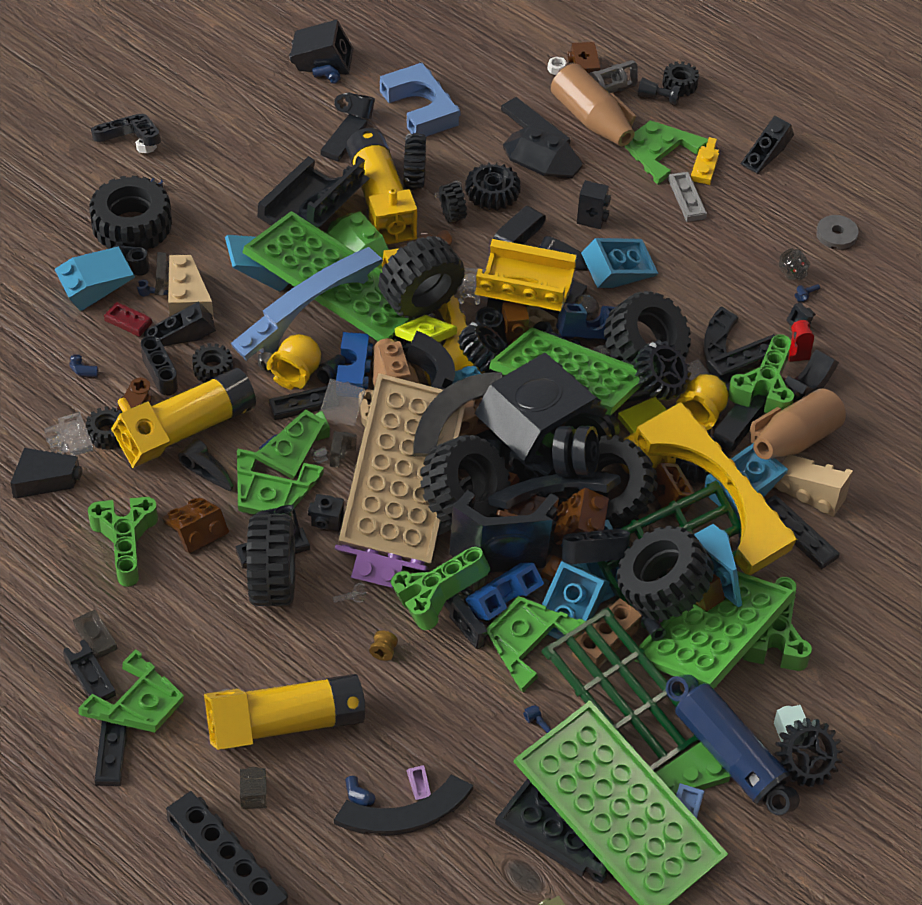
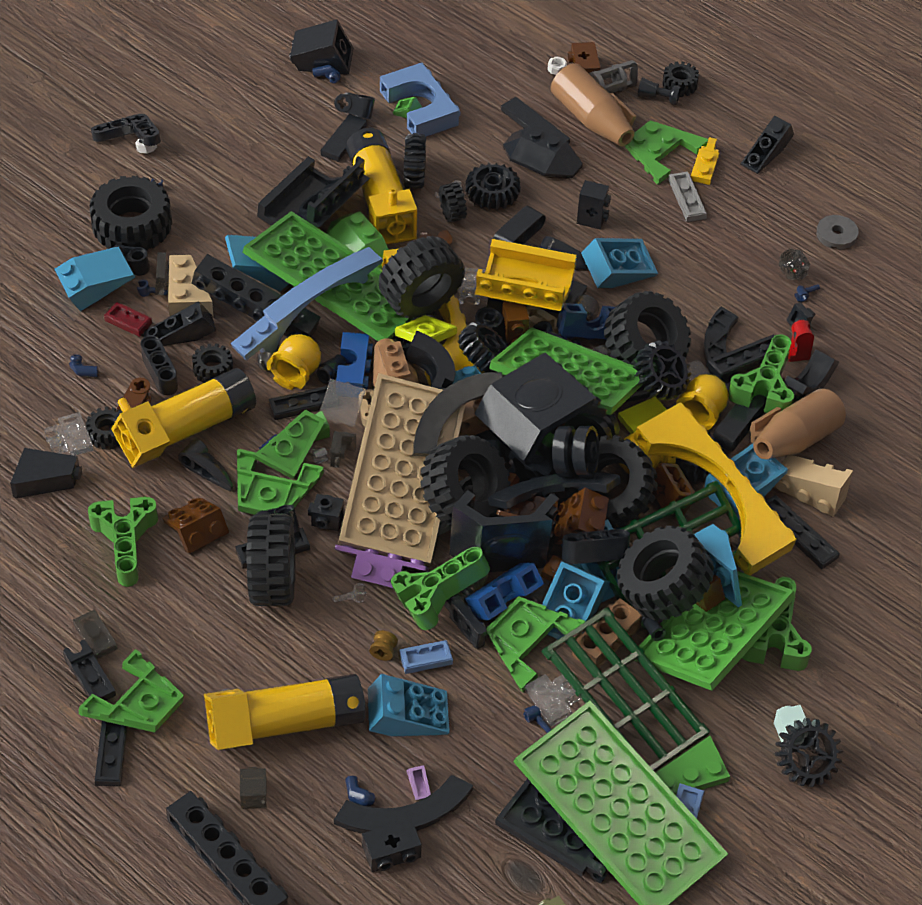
dark blue piece [666,674,800,815] -> none
none -> black brick [191,254,321,337]
none -> black brick [362,819,422,872]
none -> dark azure slope [368,674,449,736]
none -> bright green slope [393,97,422,118]
none -> medium blue plate [399,640,453,674]
none -> clear plate [525,674,580,727]

